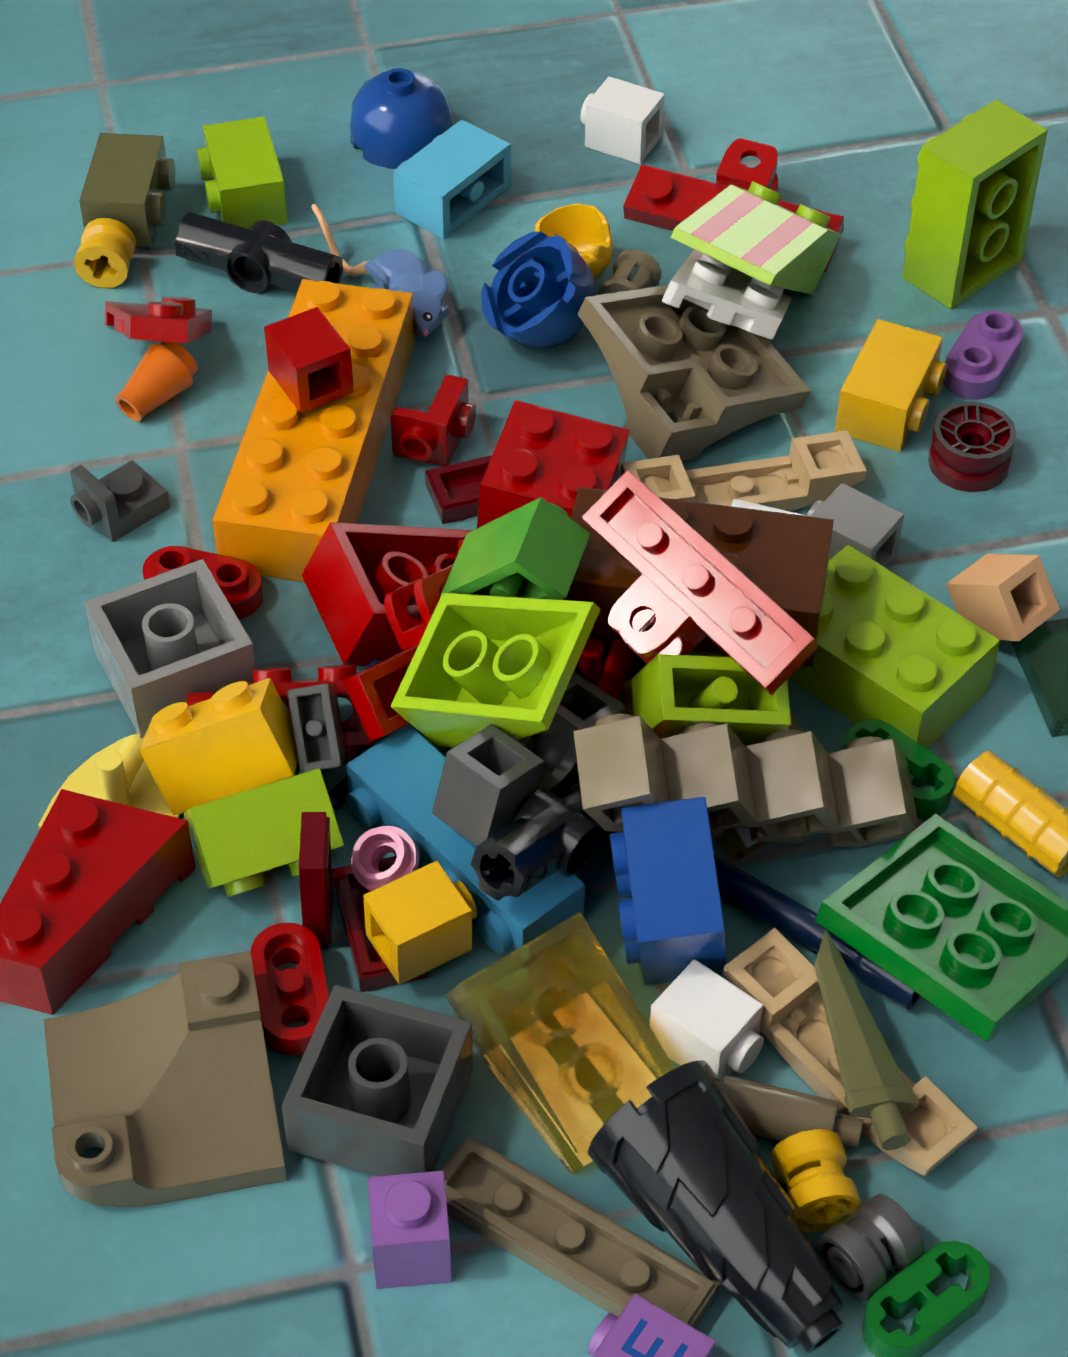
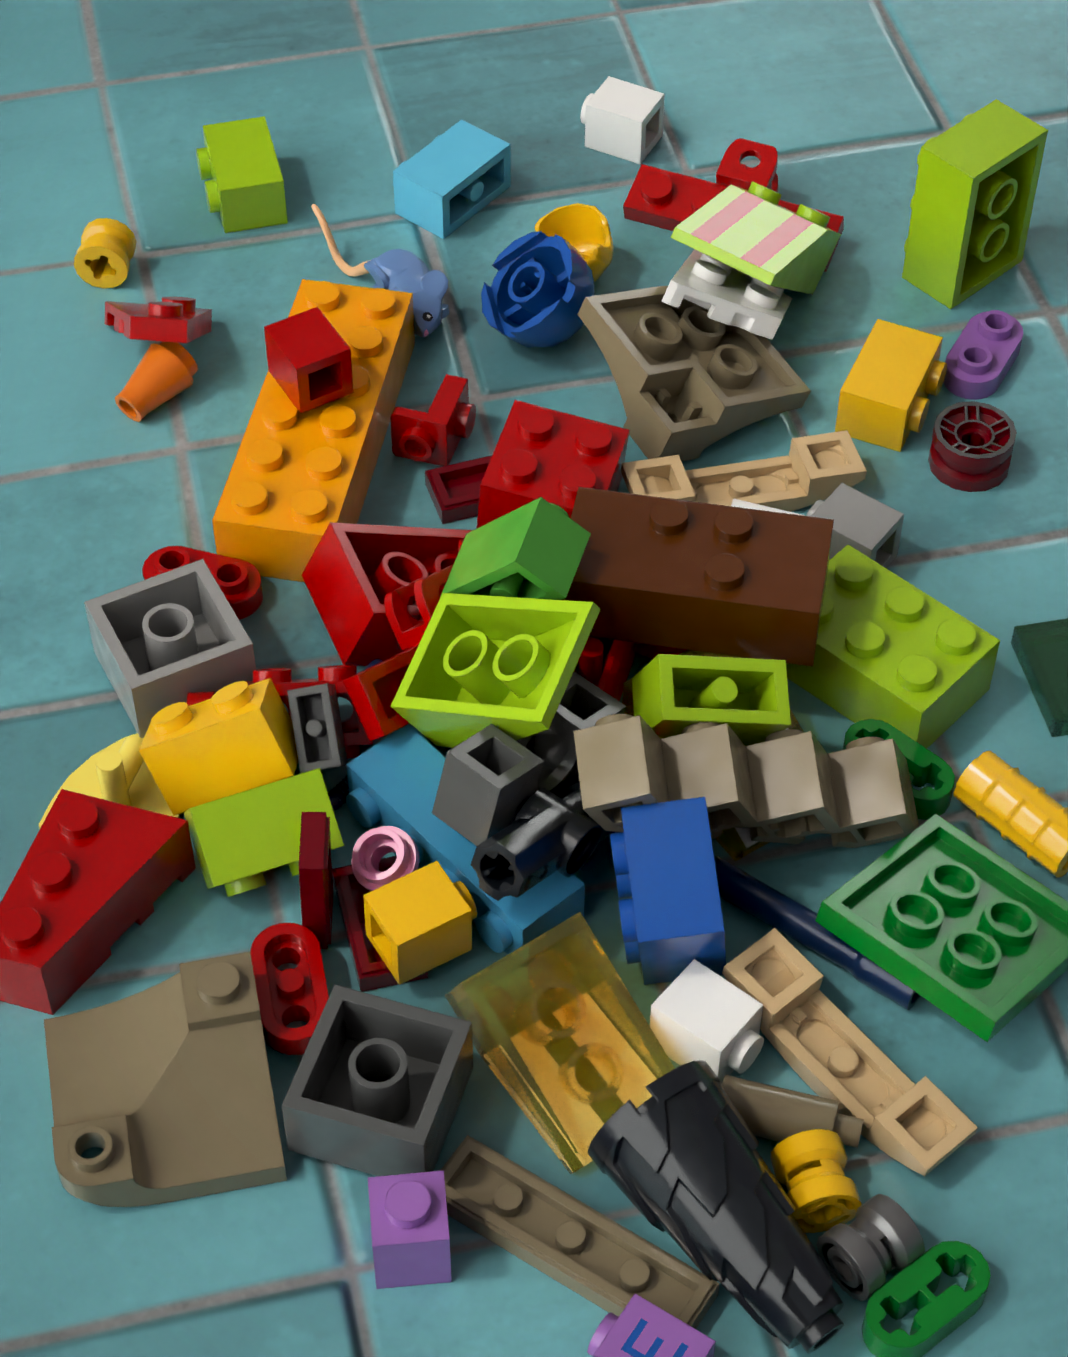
dark grey bracket [70,460,170,542] -> none
olive brick [79,133,175,247] -> none
black piece [174,211,343,293] -> none
blue cylinder [350,68,452,169] -> none
plate [582,470,819,695] -> none
dark tan bush [597,249,662,295] -> none
olive bar [814,928,918,1150] -> none
light nougat brick [946,553,1060,641] -> none

